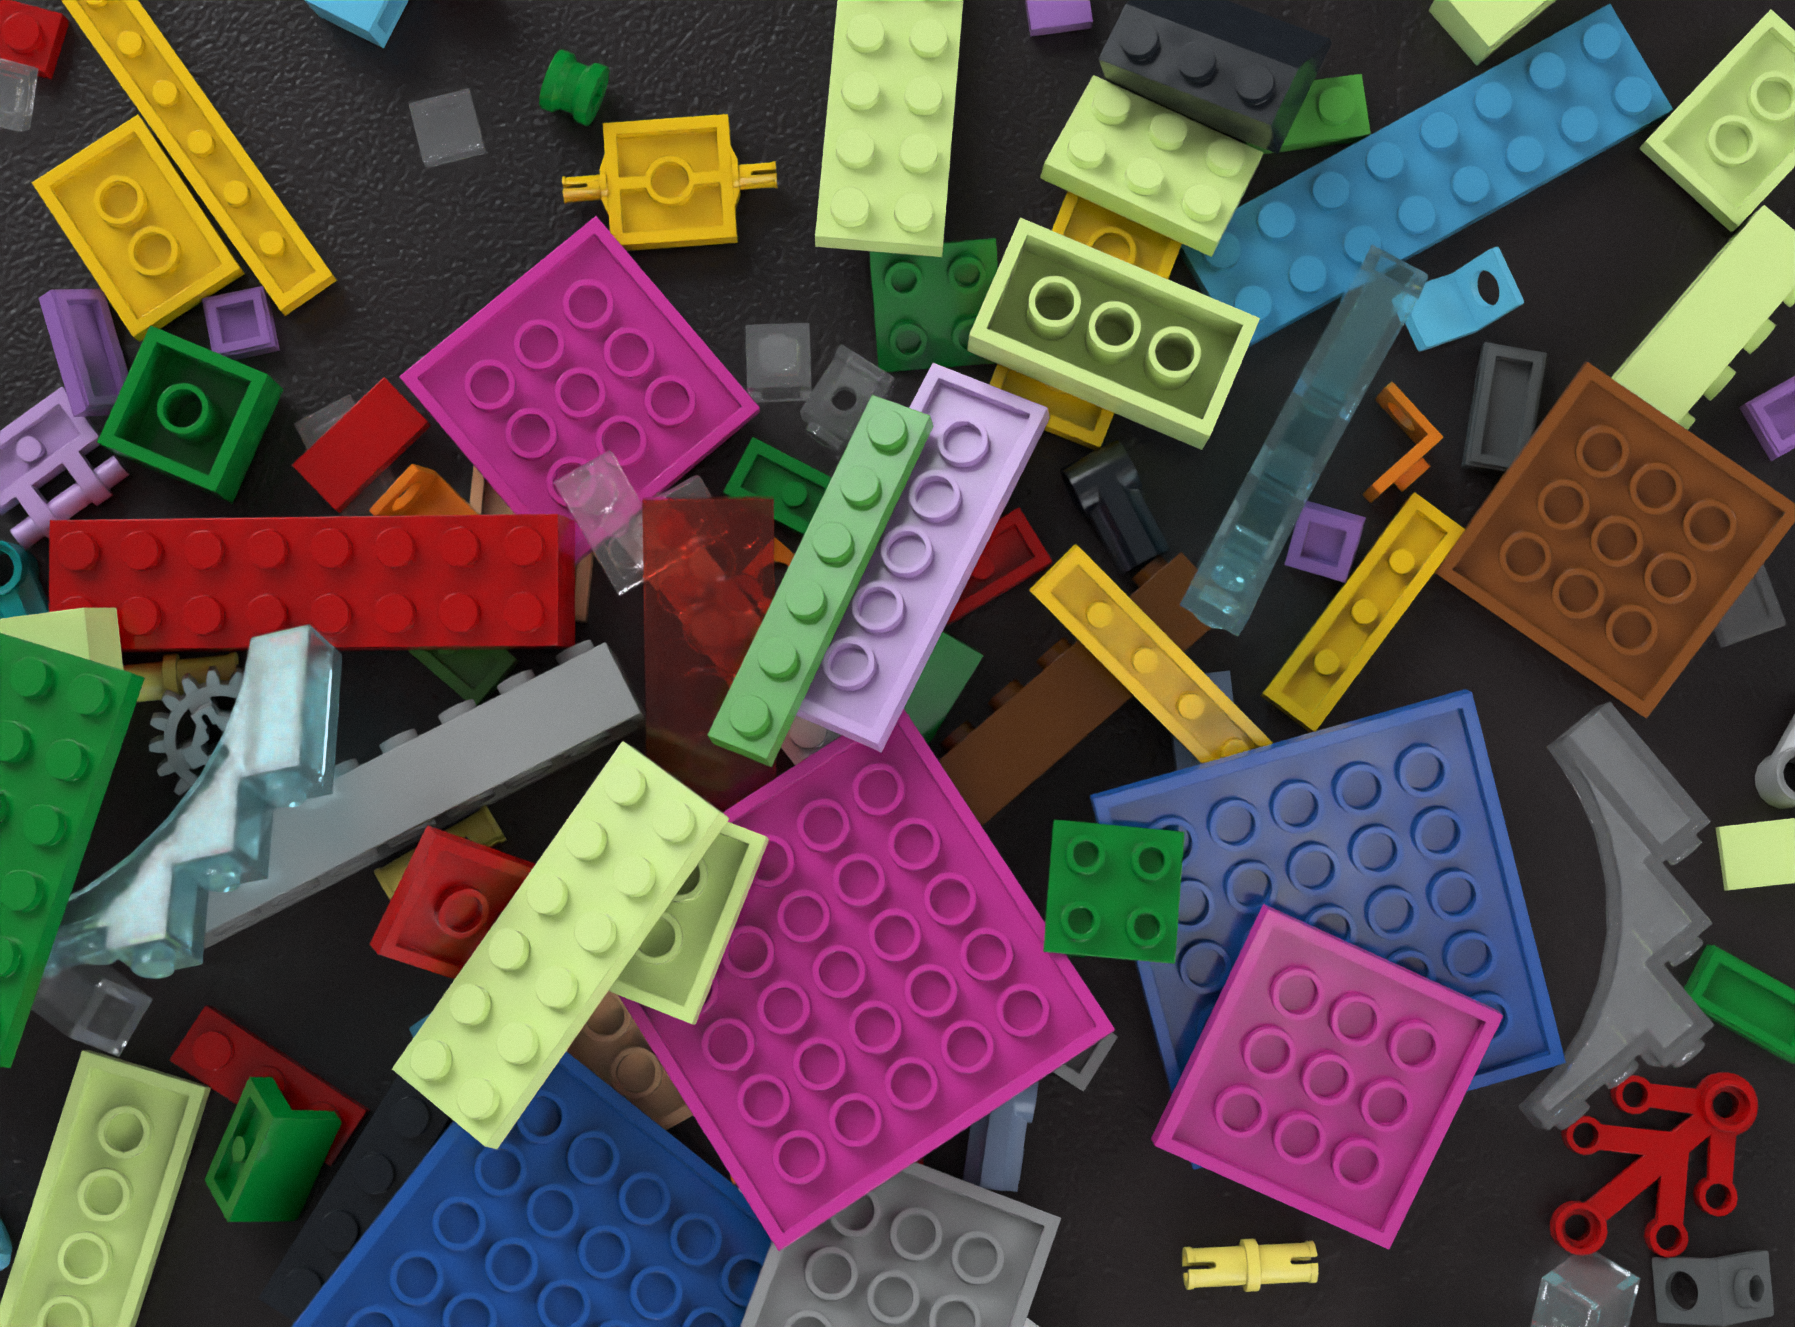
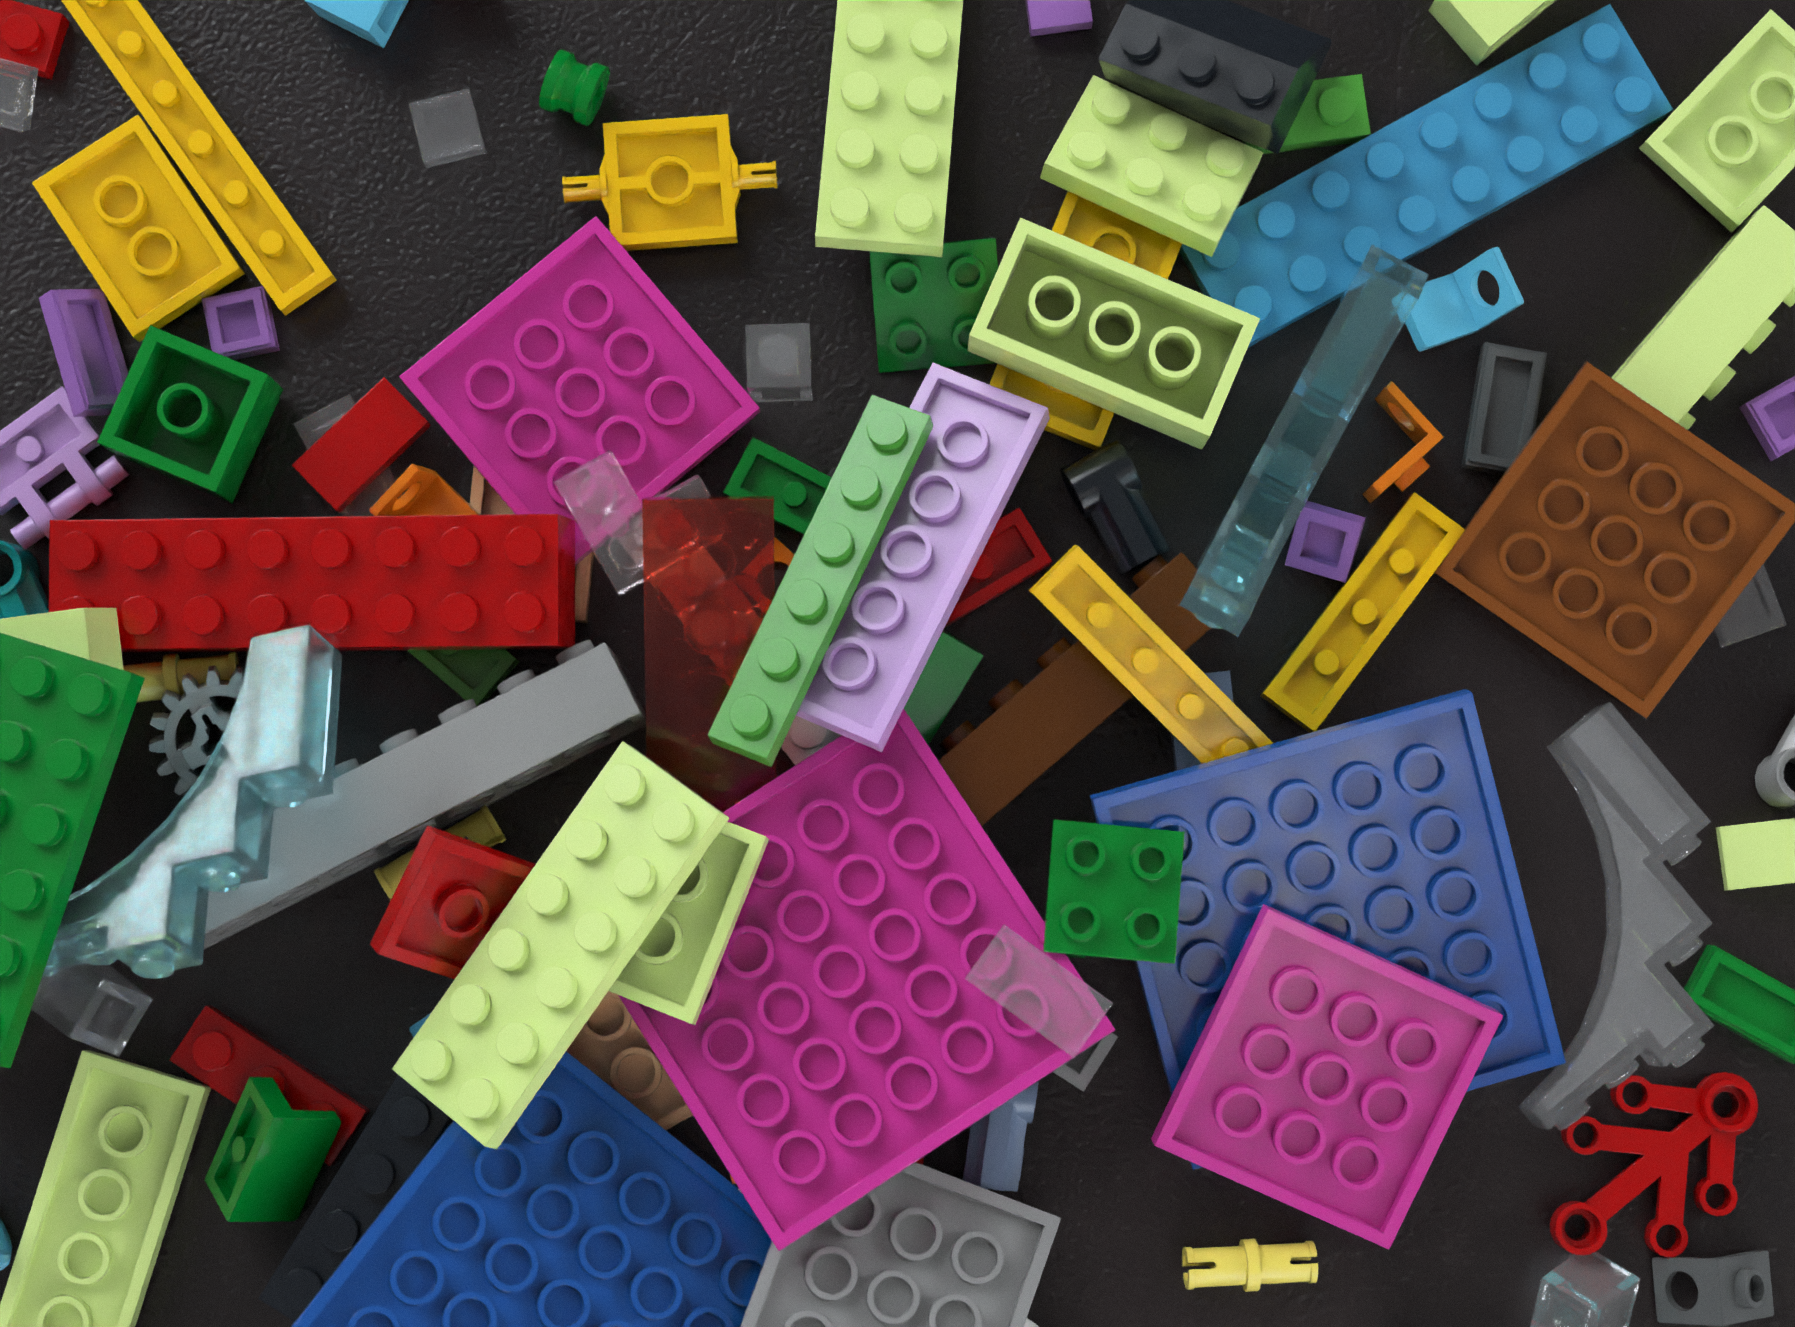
clear brick [800,344,895,451] -> none
none -> clear tile [965,925,1113,1059]

